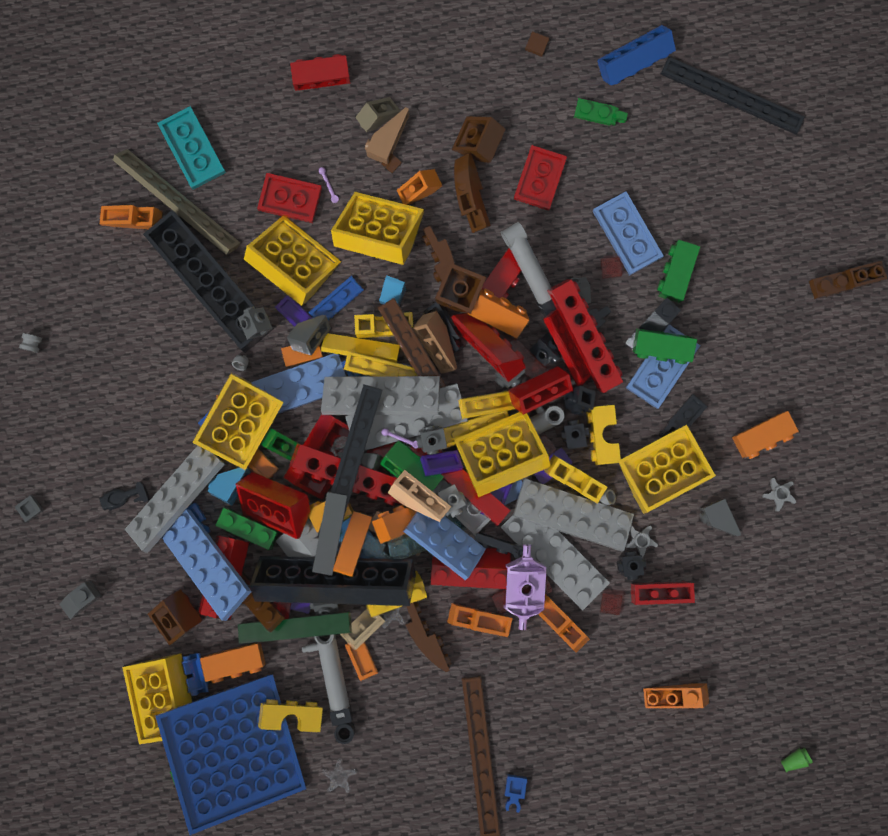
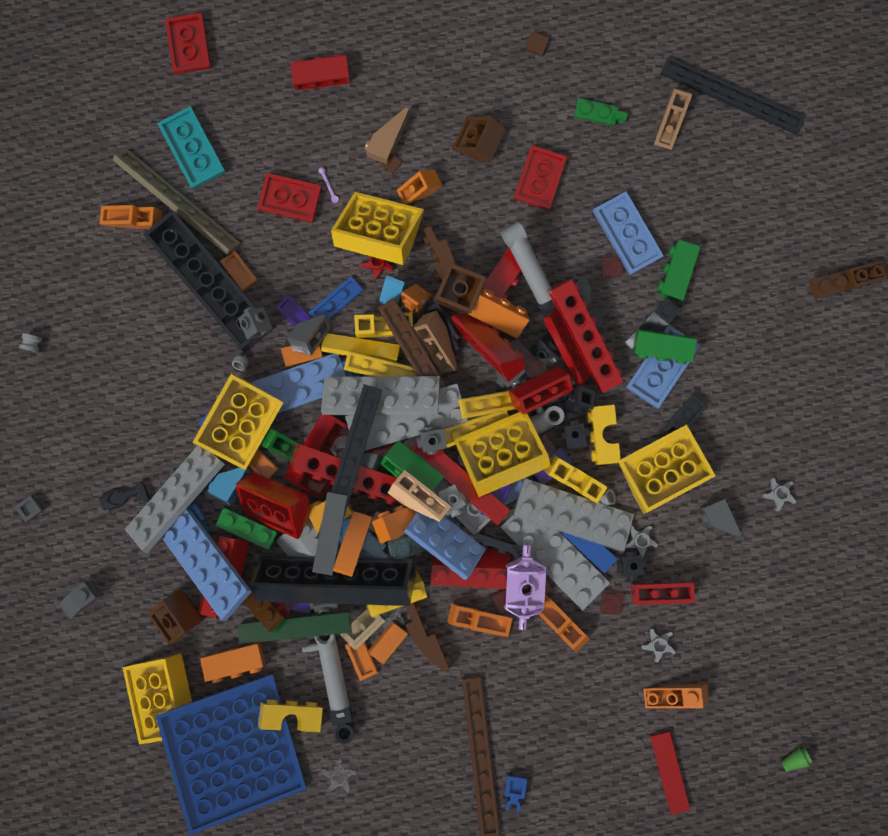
blue hinge [182,653,209,696] -> none
yellow slope [244,216,341,306] -> none
dark tan slope [355,97,401,132] -> none
lavender hinge [382,428,418,448] -> none
dark purple tile [420,450,463,476] -> none
reddish brown slope [454,153,491,233] -> none
blue brick [597,25,676,85] -> none
orange brick [732,411,799,459] -> none
none -> red plate [165,13,211,75]
none -> orange tile [220,250,258,291]
none -> red animal [361,256,393,280]
none -> orange tile [368,621,408,664]
none -> orange slope [401,284,432,316]
none -> blue tile [561,532,617,573]
none -> light grey animal [641,628,676,663]
none -> red tile [650,731,690,815]
none -> medium nougat slope [654,87,692,150]

